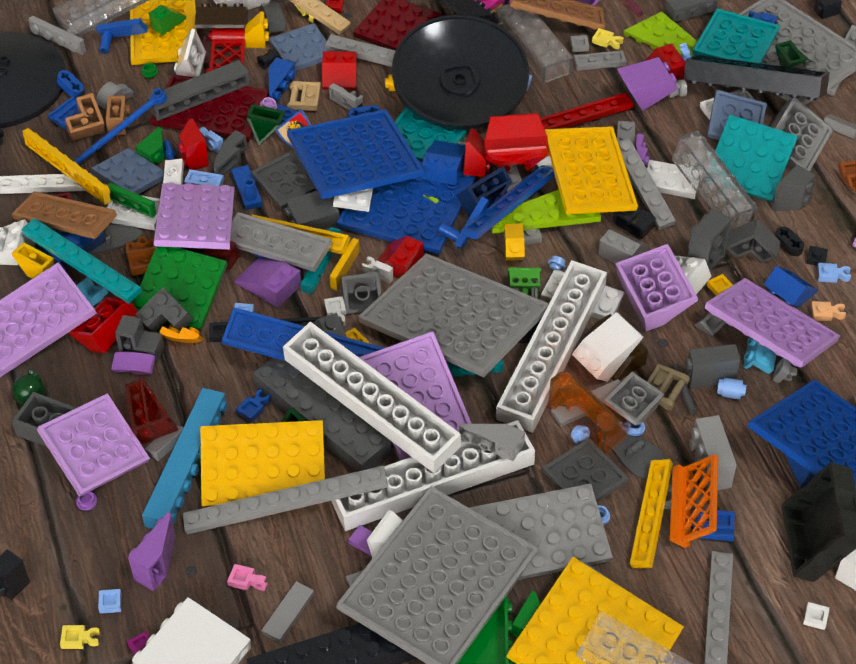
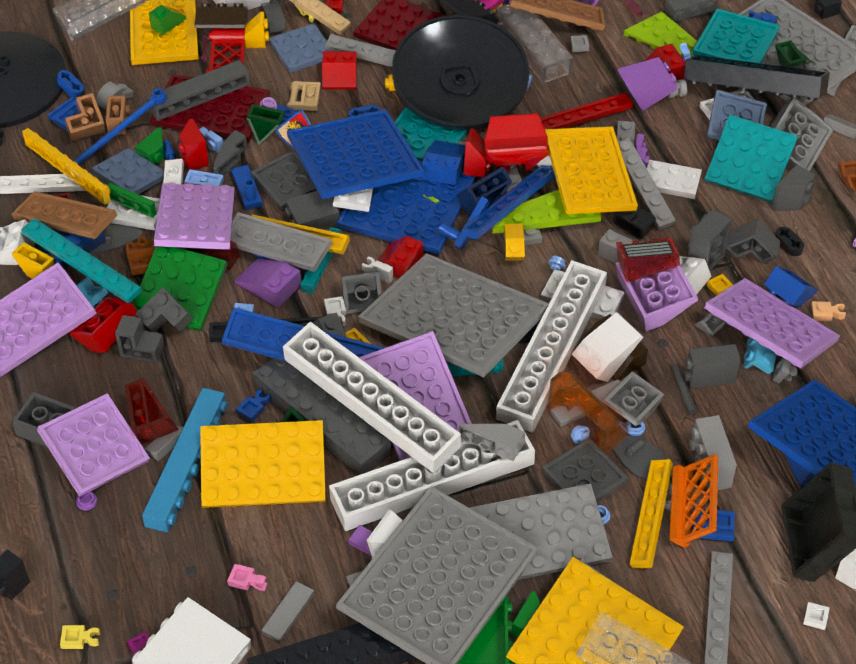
dark green helmet [12,369,47,407] -> none
light grey plate [28,16,86,55] -> none
blue piece [96,18,148,53] -> none
light blue plate [98,589,122,614] -> none
medium lavender slope [111,352,155,375] -> none
medium lavender slope [128,512,176,592] -> none
green plate [141,63,158,78] -> none
light orange slope [159,326,204,343] -> none
white slope [174,29,206,77] -> none
light grey plate [183,465,388,535] -> none
black bush [257,48,279,69] -> none
blue slope [269,57,297,102] -> none
light grey plate [329,83,363,111] -> none
yellow tile [330,238,360,290] -> none
bright green piece [507,268,542,299] -> none
light grey tile [574,50,626,71] -> none
light yellow plate [592,28,624,49] -> none
dark tan plate [647,364,690,411] -> none
clear brick [672,131,758,230] -> none
light blue brick [717,378,747,400] -> none
black plate [806,246,828,266] -> none
light blue plate [817,263,851,283] -> none
none -> clear red wedge [616,237,680,282]

